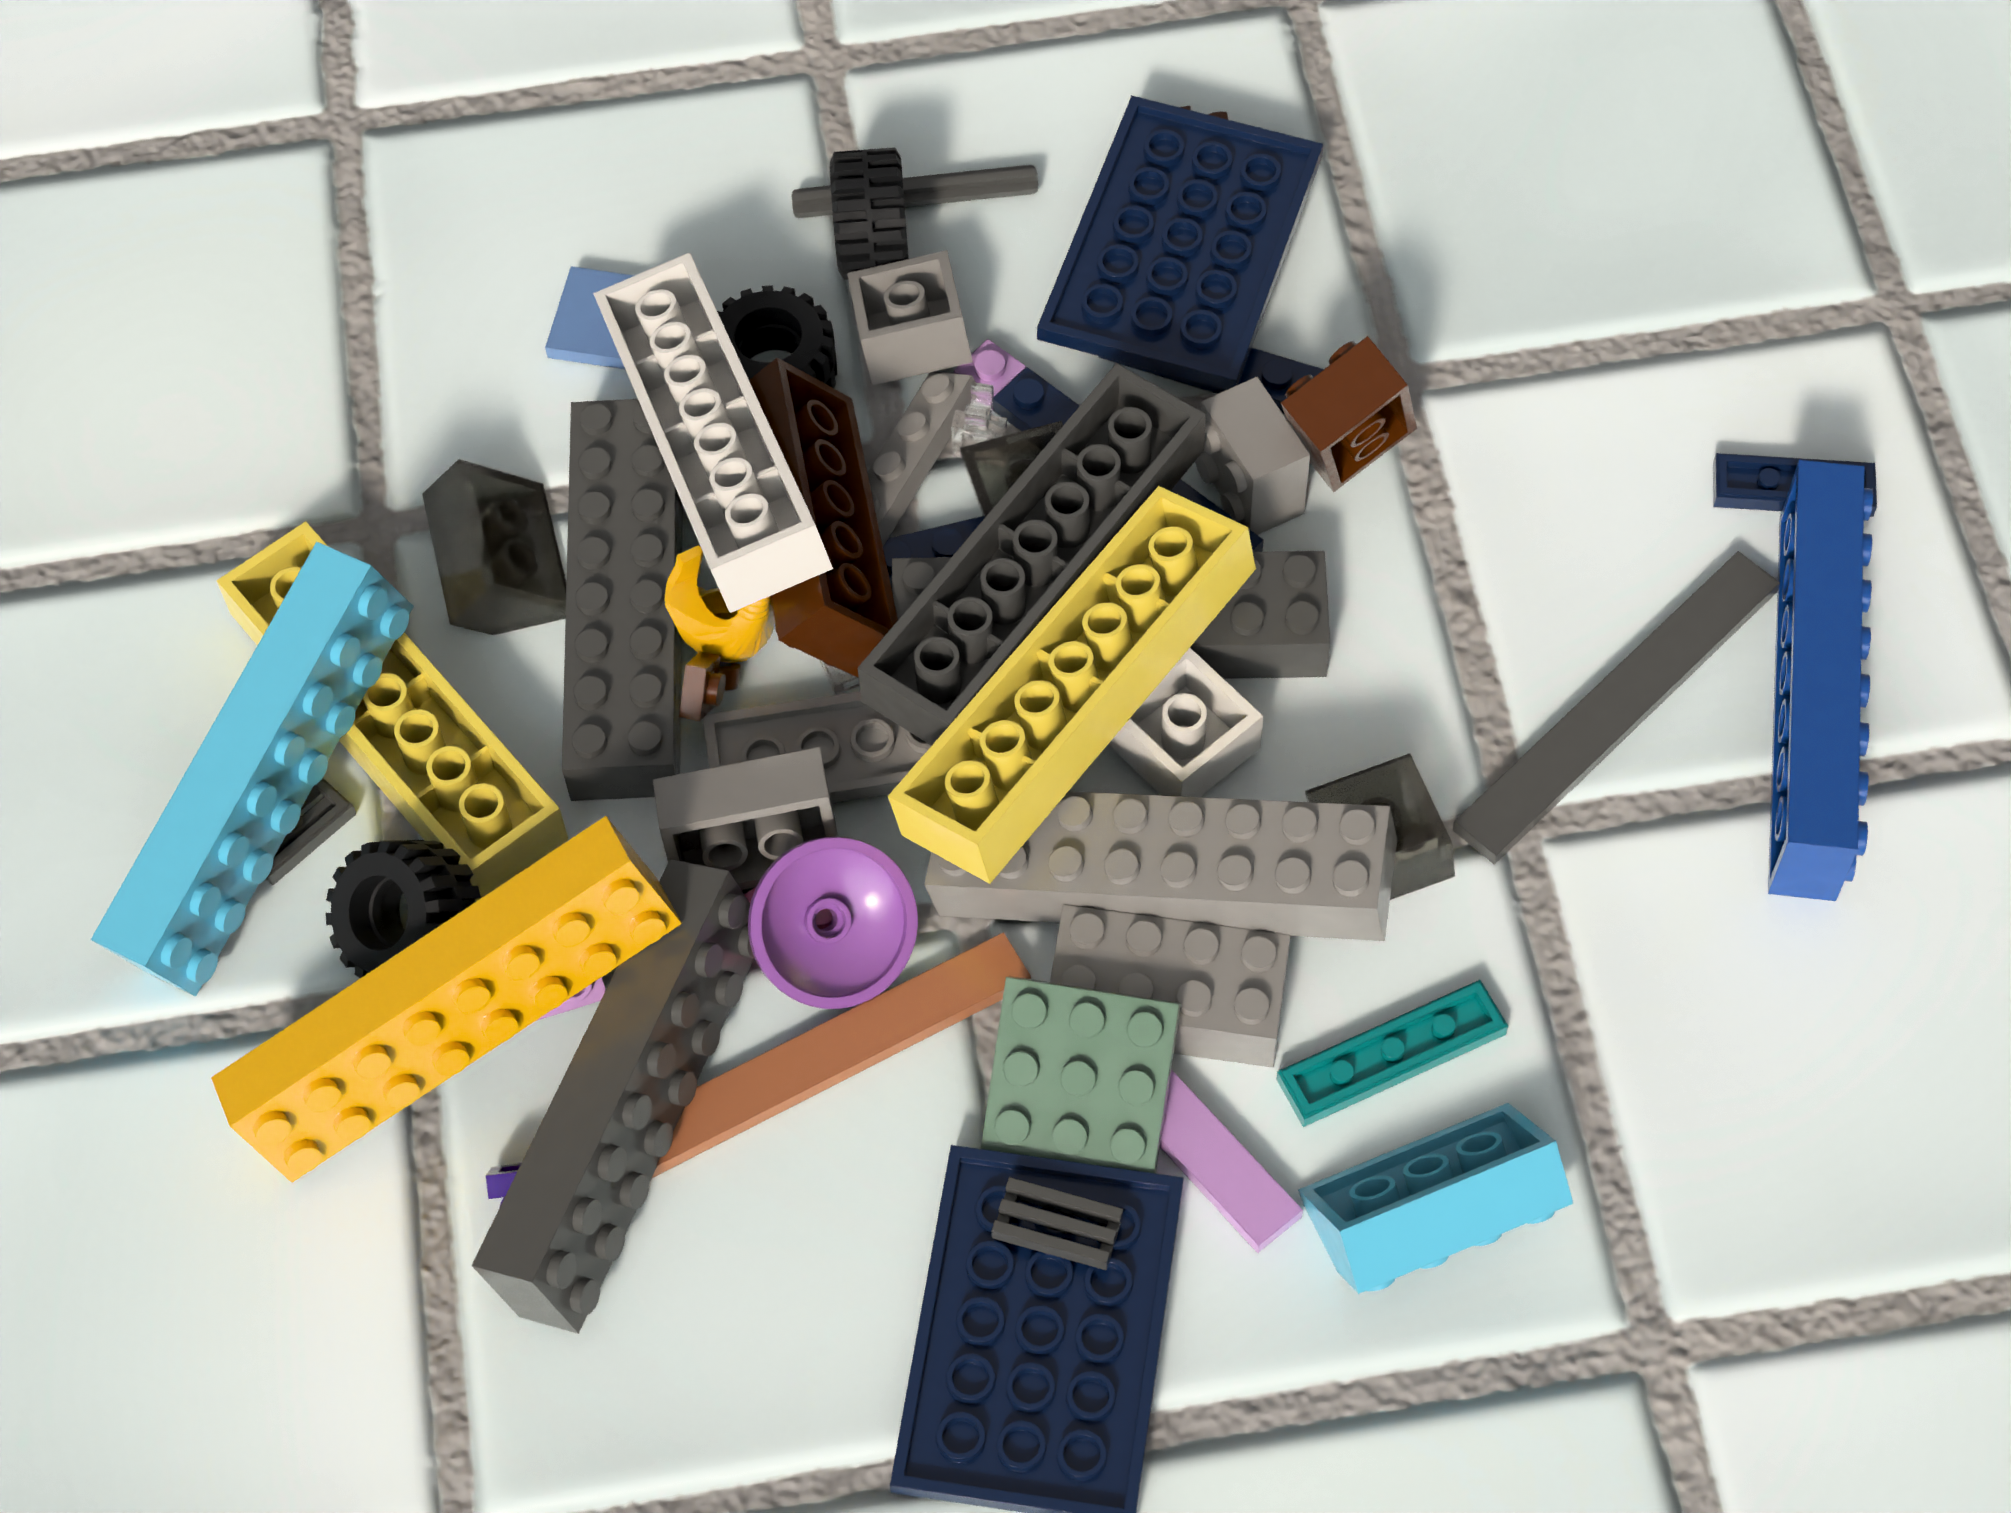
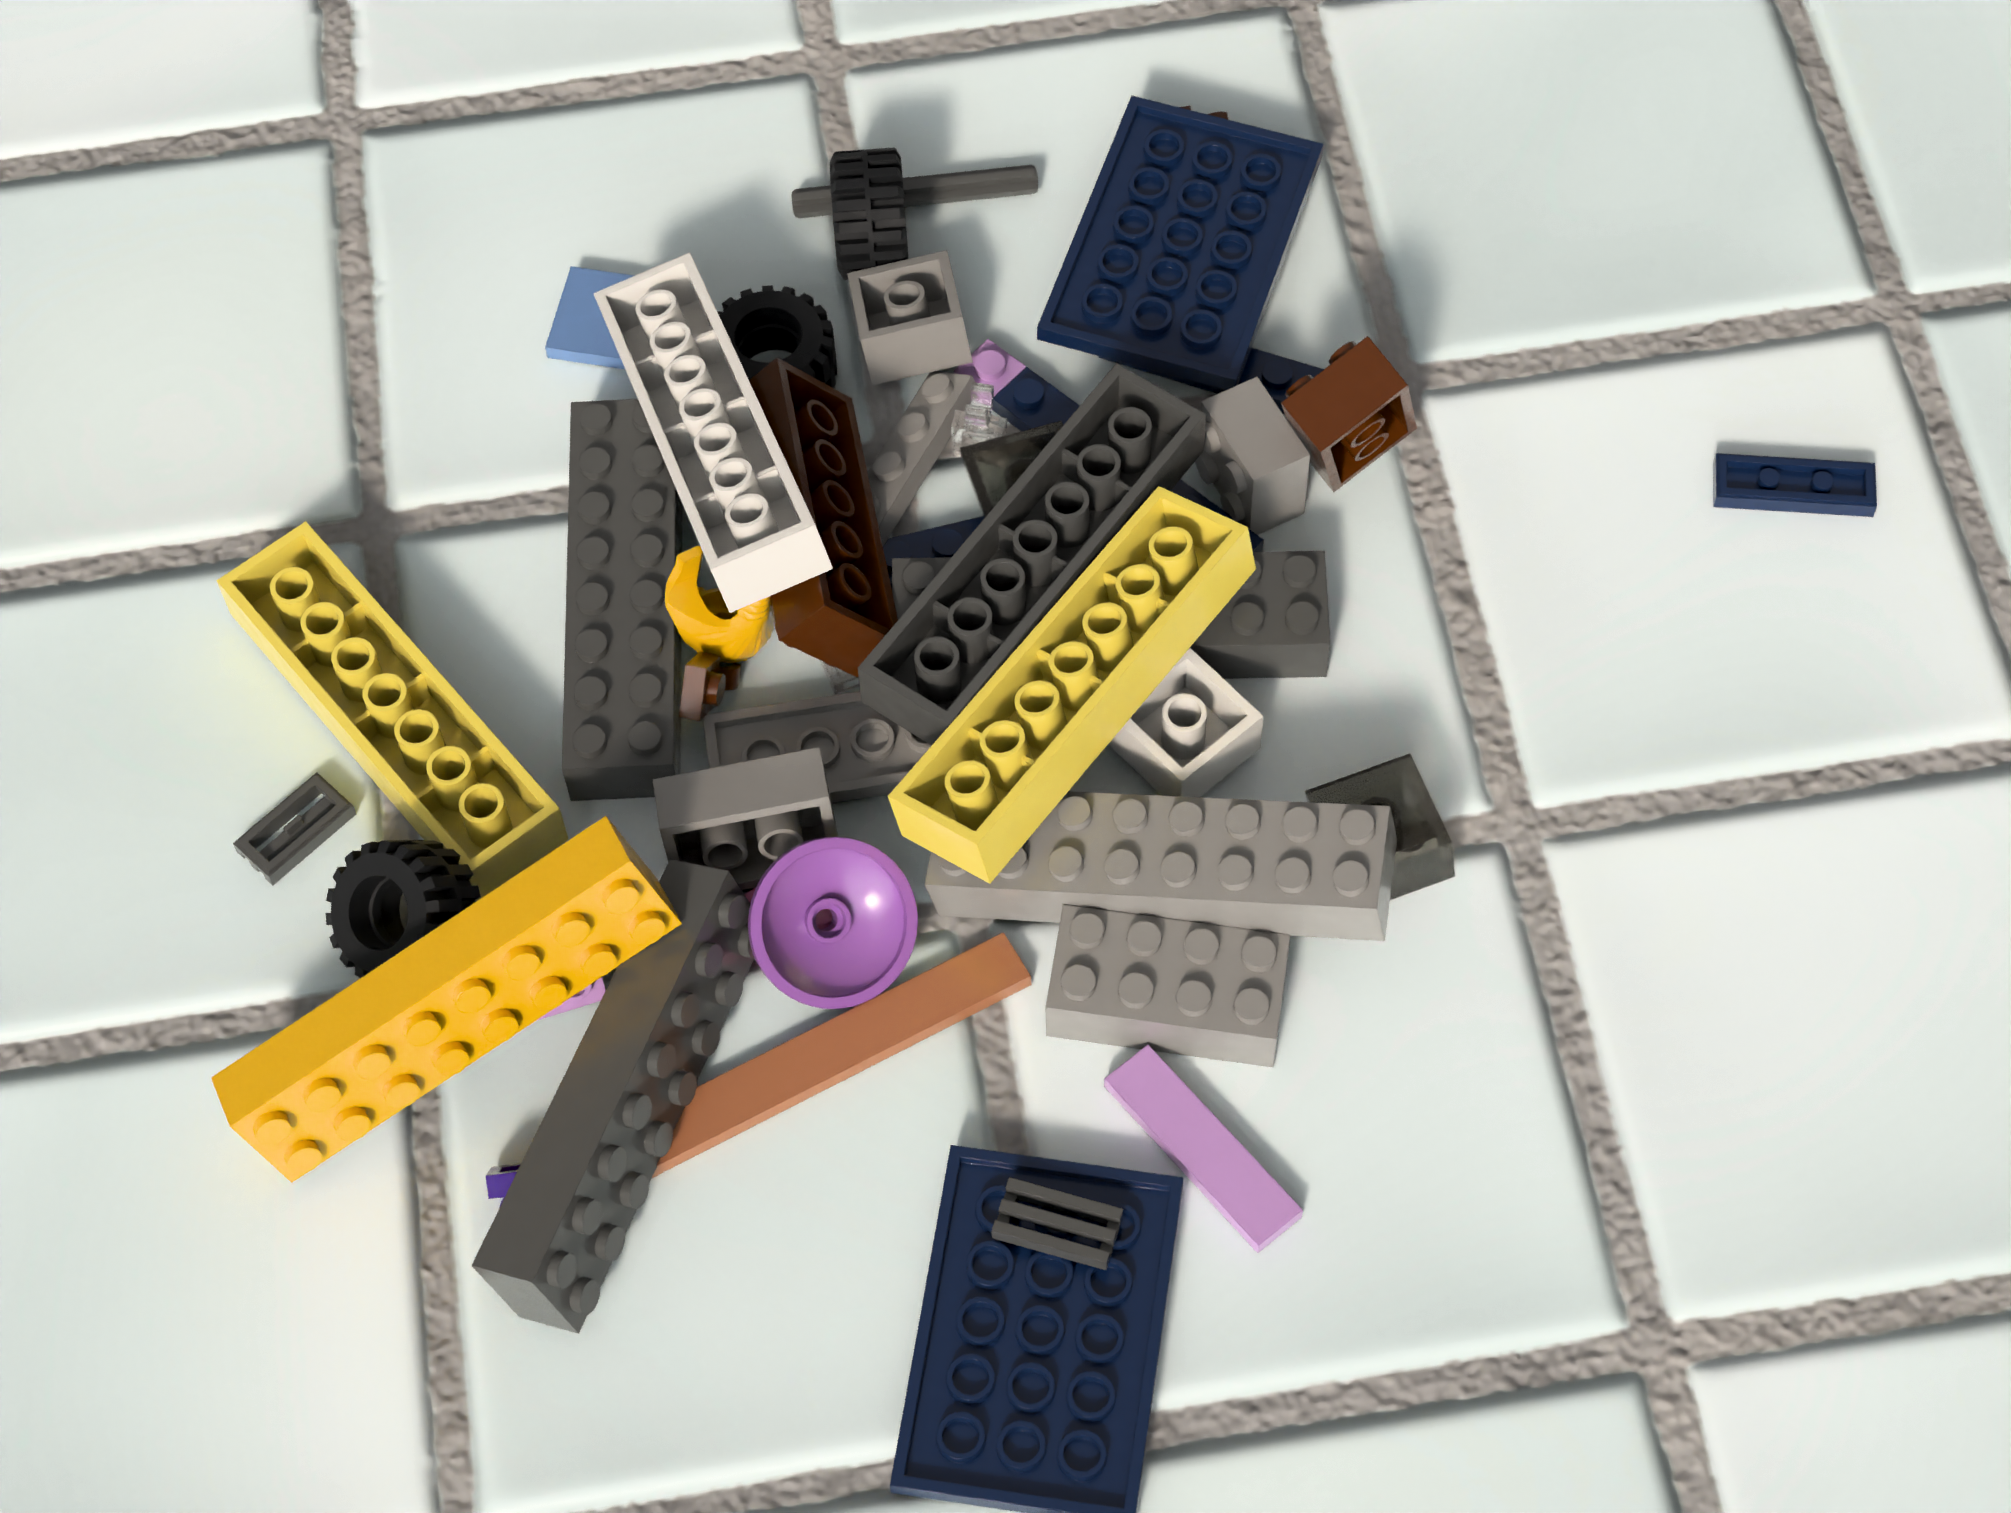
medium azure brick [91,542,414,997] -> none
clear smoke slope [422,459,566,635] -> none
sand green plate [981,976,1181,1173] -> none
teal tile [1276,980,1508,1127] -> none
medium azure slope [1298,1103,1574,1294] -> none
dark grey tile [1452,551,1780,865] -> none
blue brick [1768,460,1873,901] -> none

